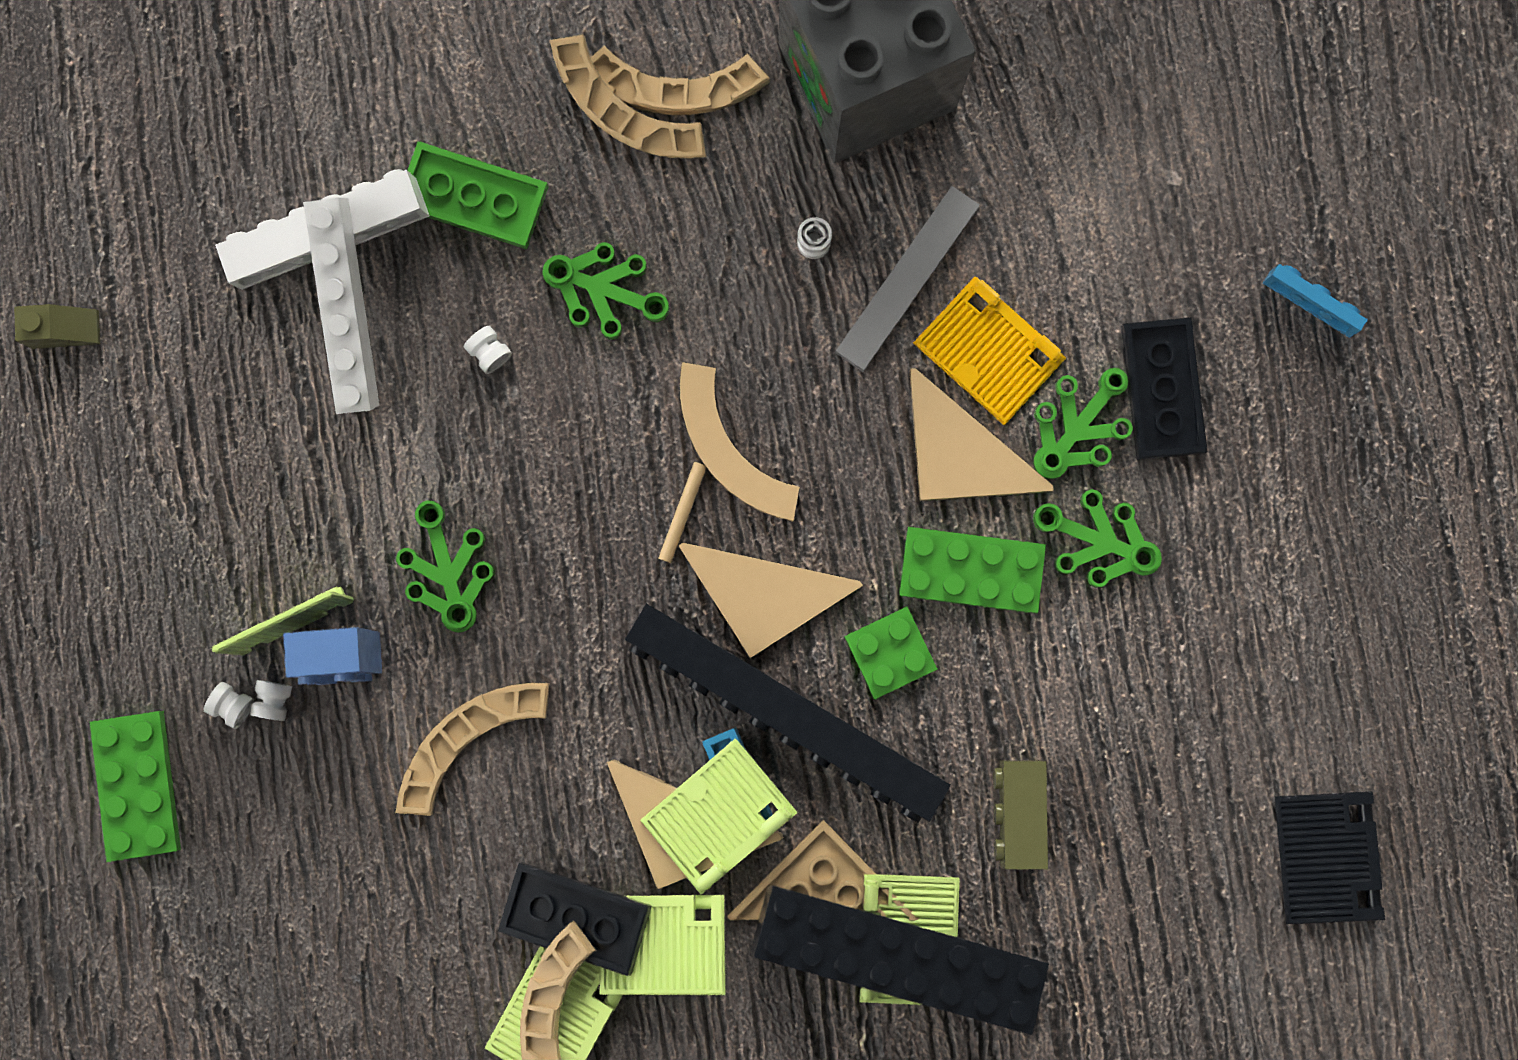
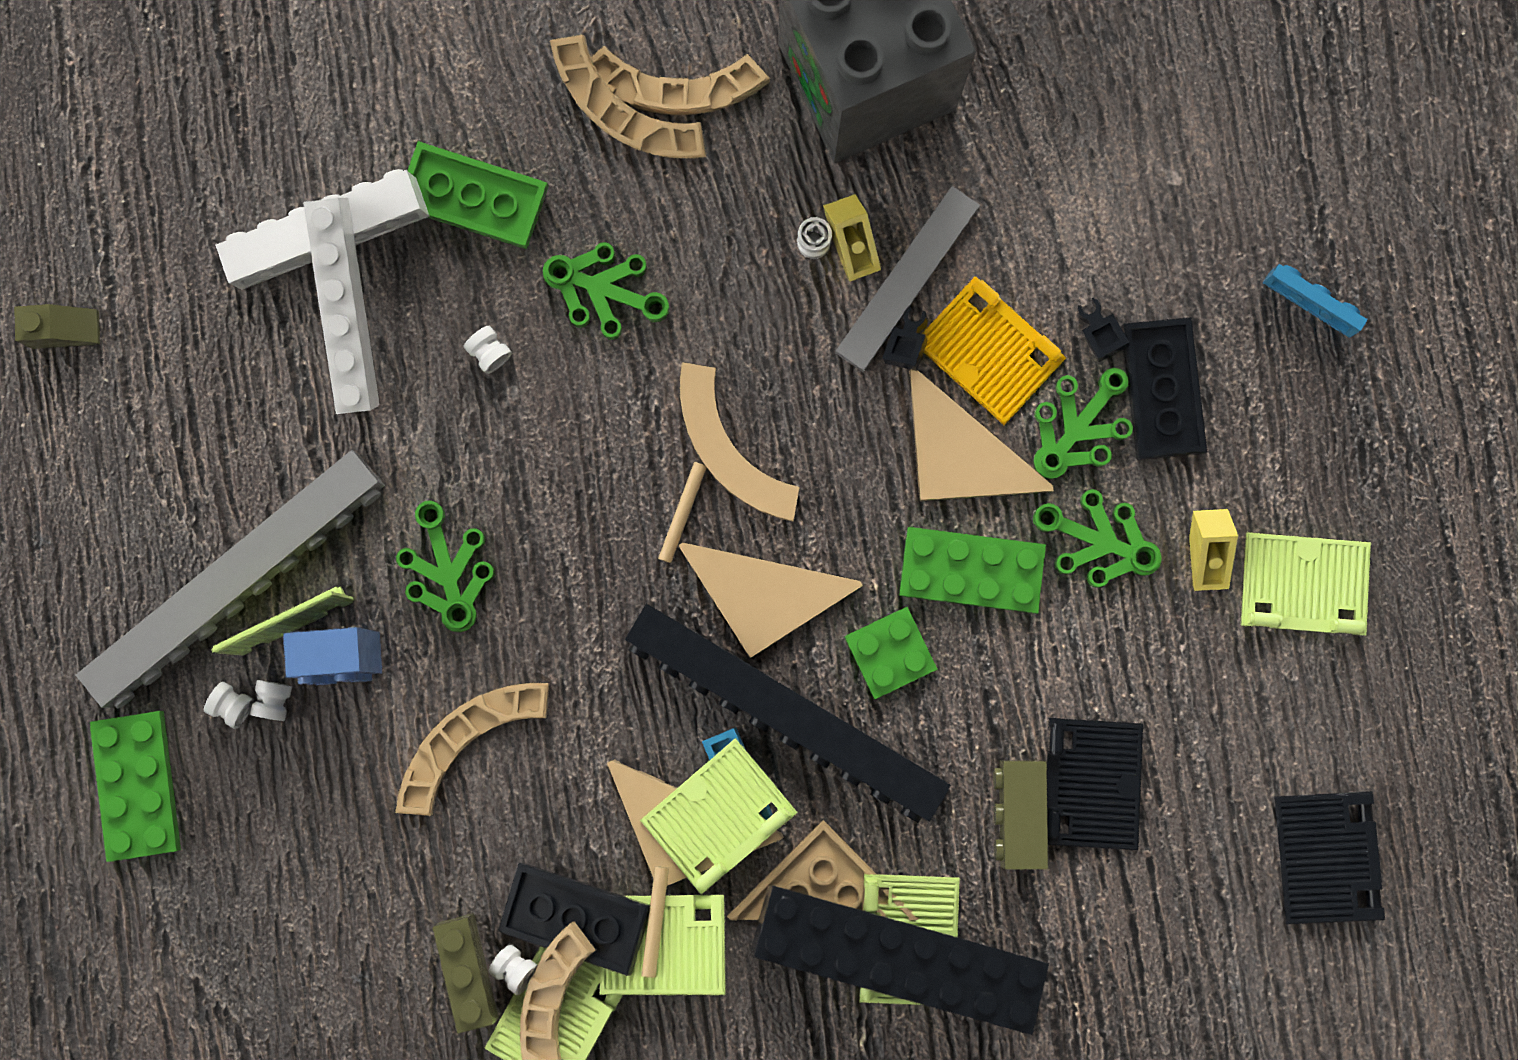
none -> light grey brick [76,450,385,709]
none -> olive brick [432,913,499,1034]
none -> white wheel [489,945,538,995]
none -> tan bar [641,866,669,978]
none -> light yellow slope [823,194,881,282]
none -> black plate [883,308,928,371]
none -> black window [1046,718,1143,850]
none -> black plate [1078,298,1130,362]
none -> light yellow slope [1189,509,1238,591]
none -> yellowish green window [1241,532,1371,636]

